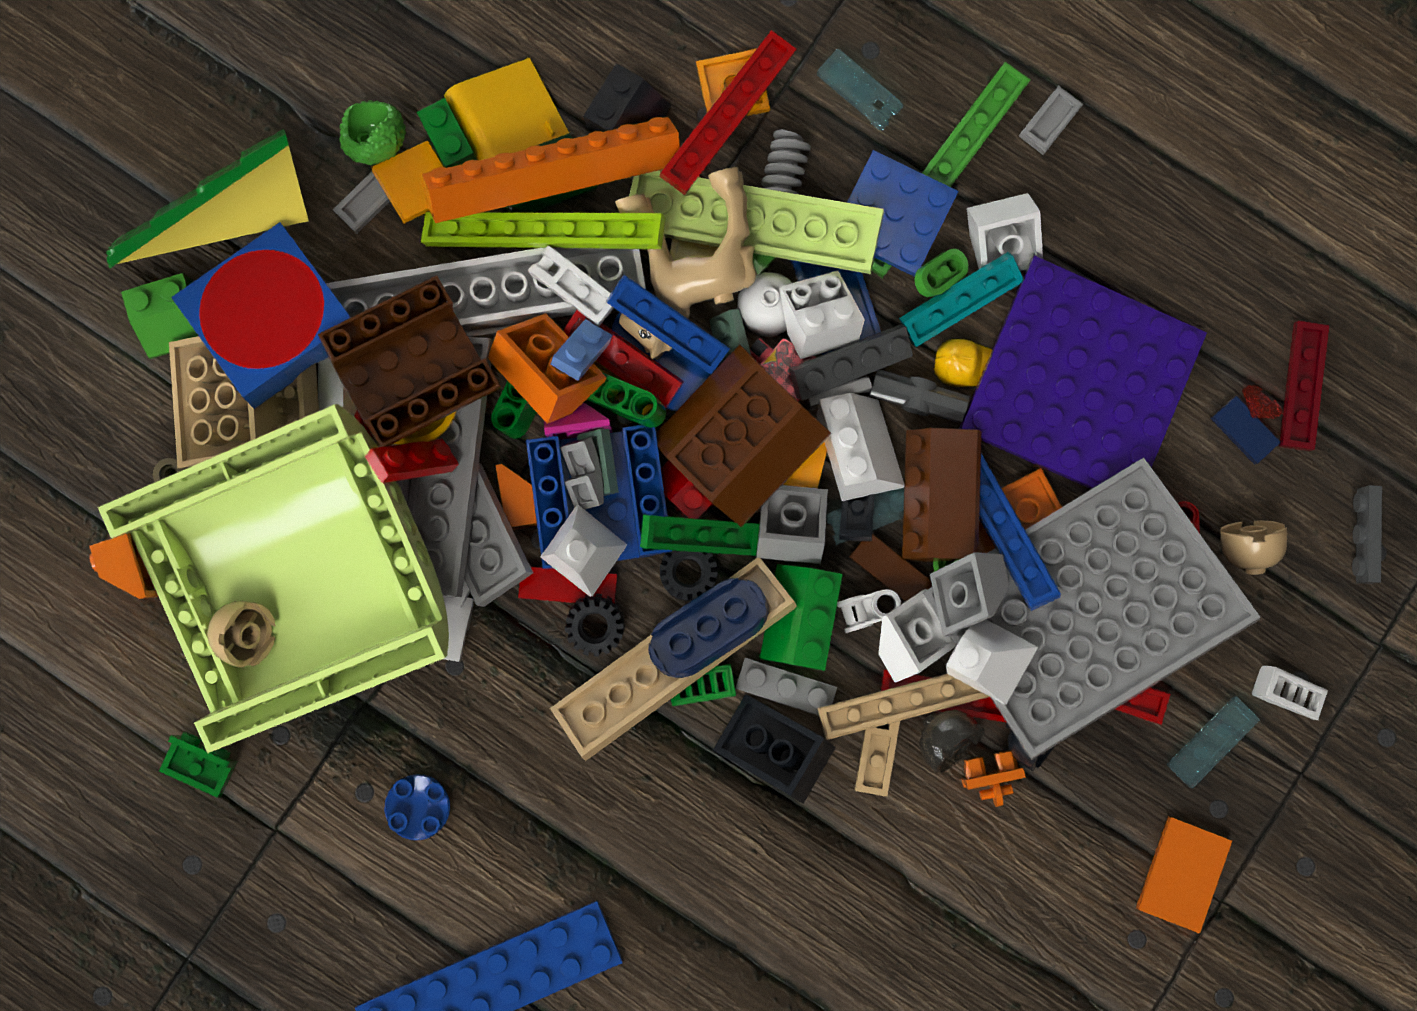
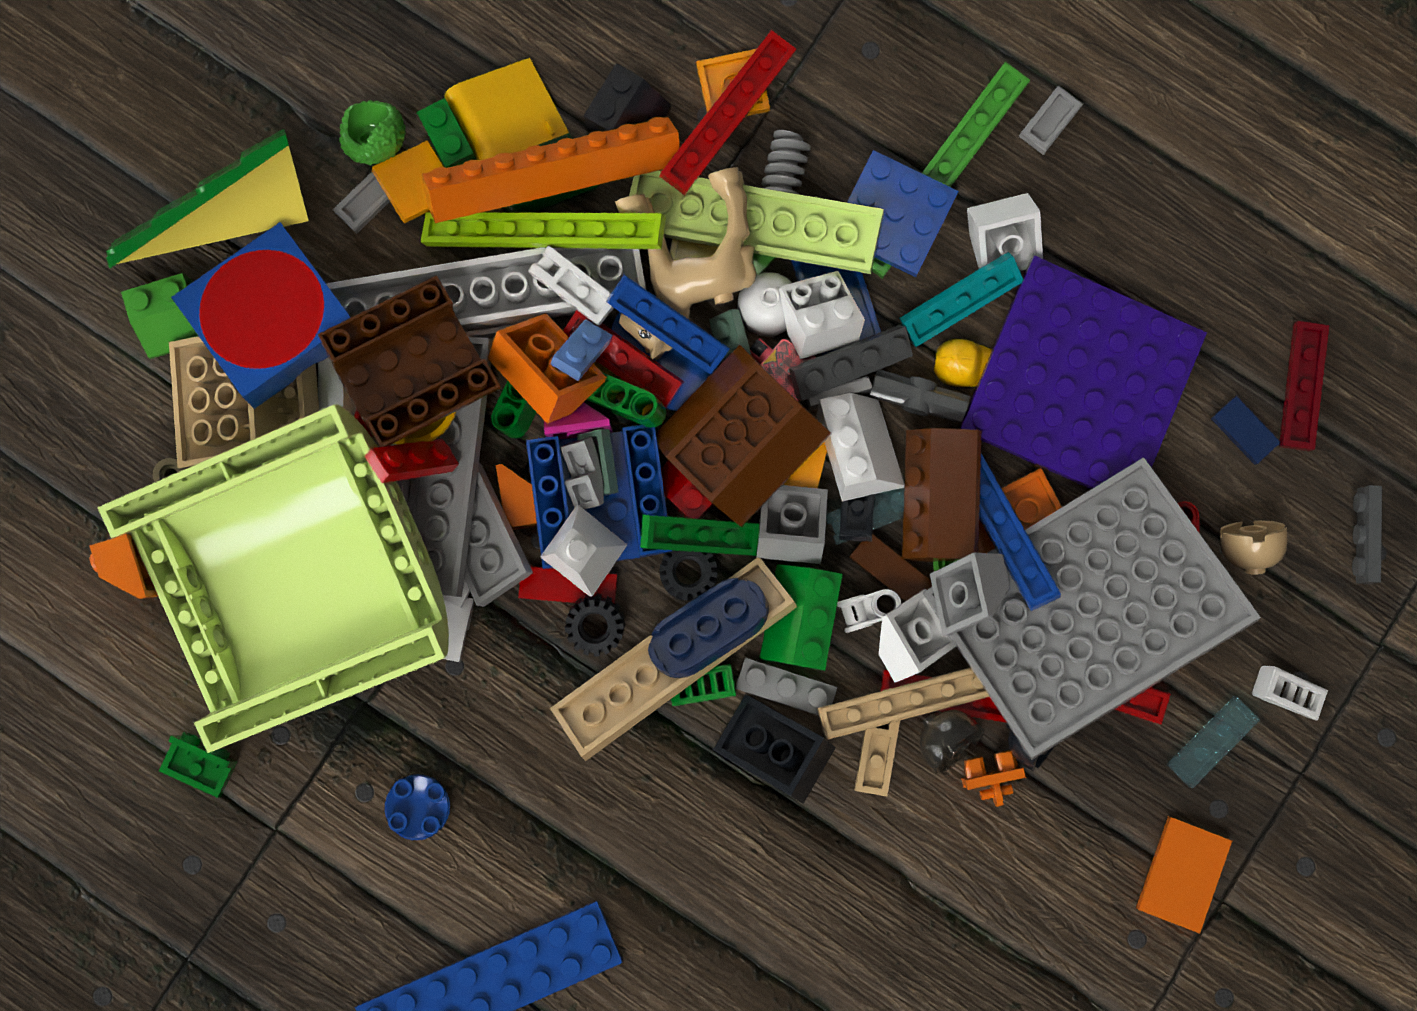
tan cylinder [207,601,275,668] -> none
clear light blue plate [817,48,903,131] -> none
bright green plate [914,249,968,297] -> none
white slope [946,620,1038,705] -> none
clear red tile [1242,385,1283,418] -> none

